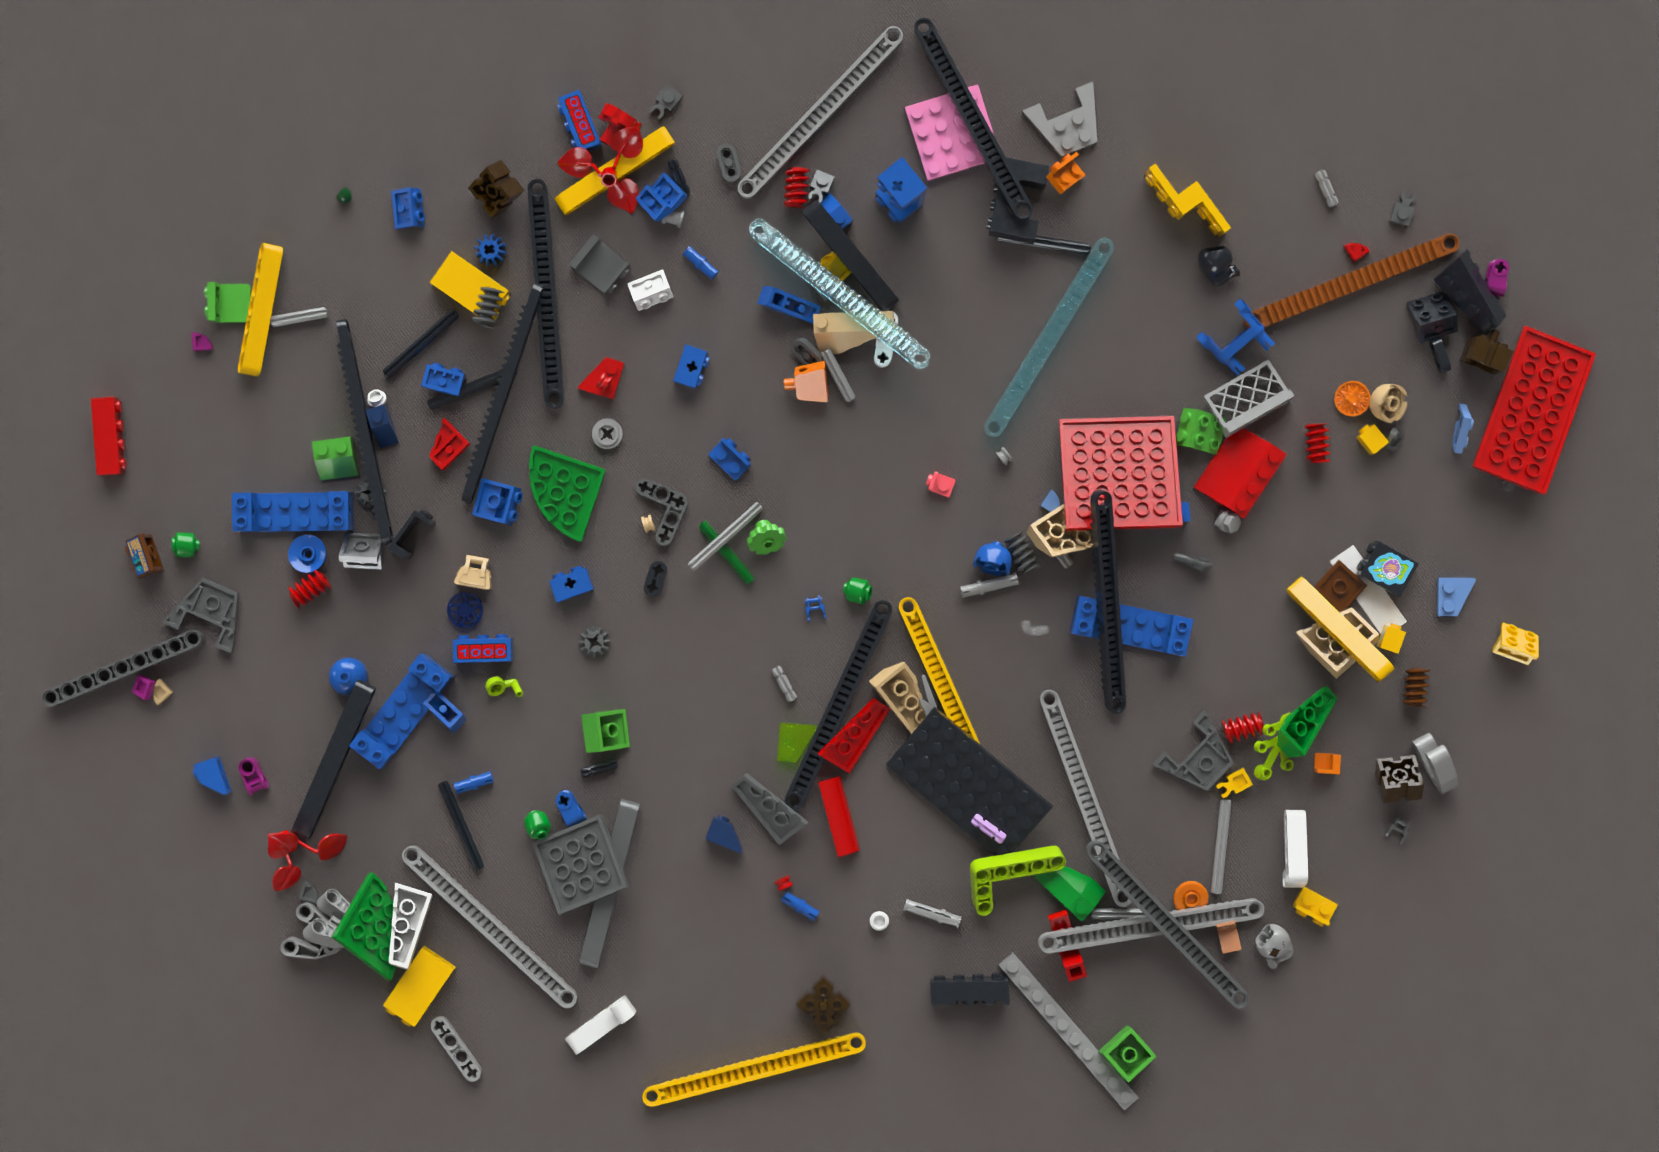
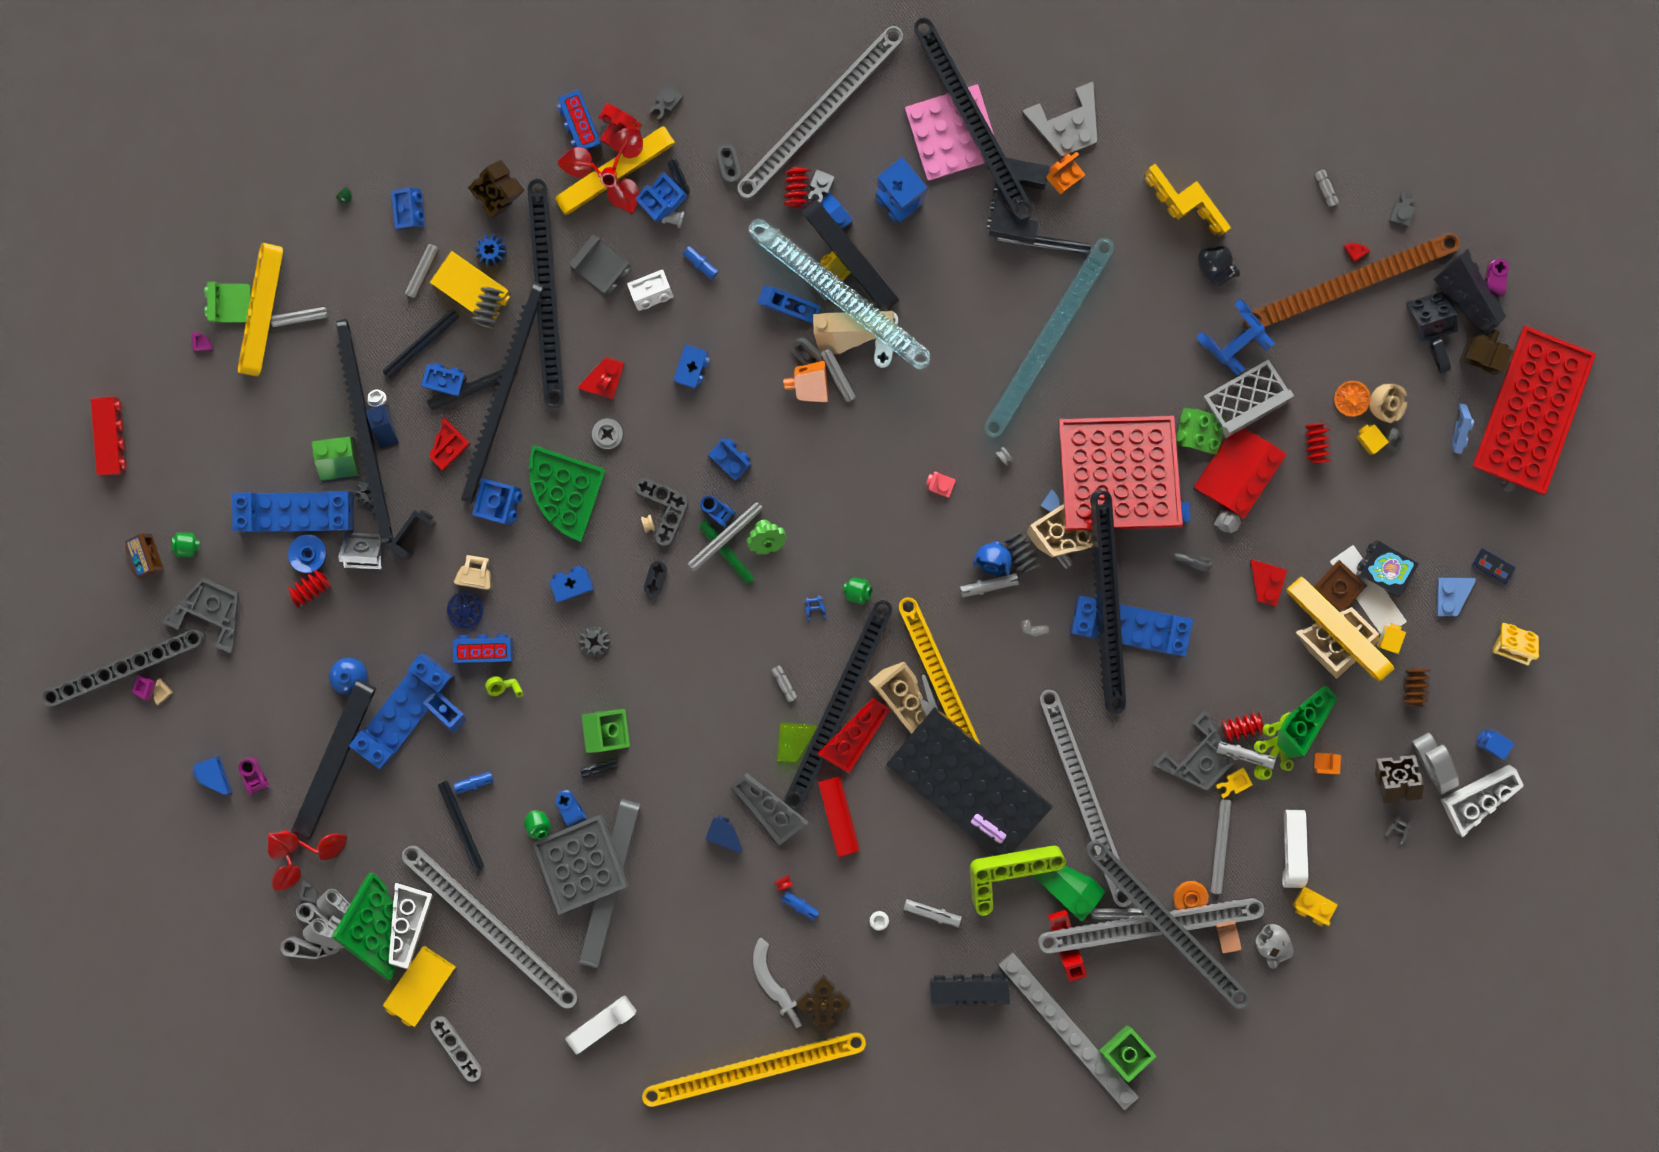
none -> light grey axle [405,244,438,298]
none -> blue piece [700,495,736,528]
none -> light grey sword [753,938,802,1029]
none -> light grey pin [1217,741,1276,769]
none -> red wing [1250,559,1287,606]
none -> white wedge [1440,765,1524,837]
none -> tile [1472,548,1516,584]
none -> blue brick [1476,729,1515,760]

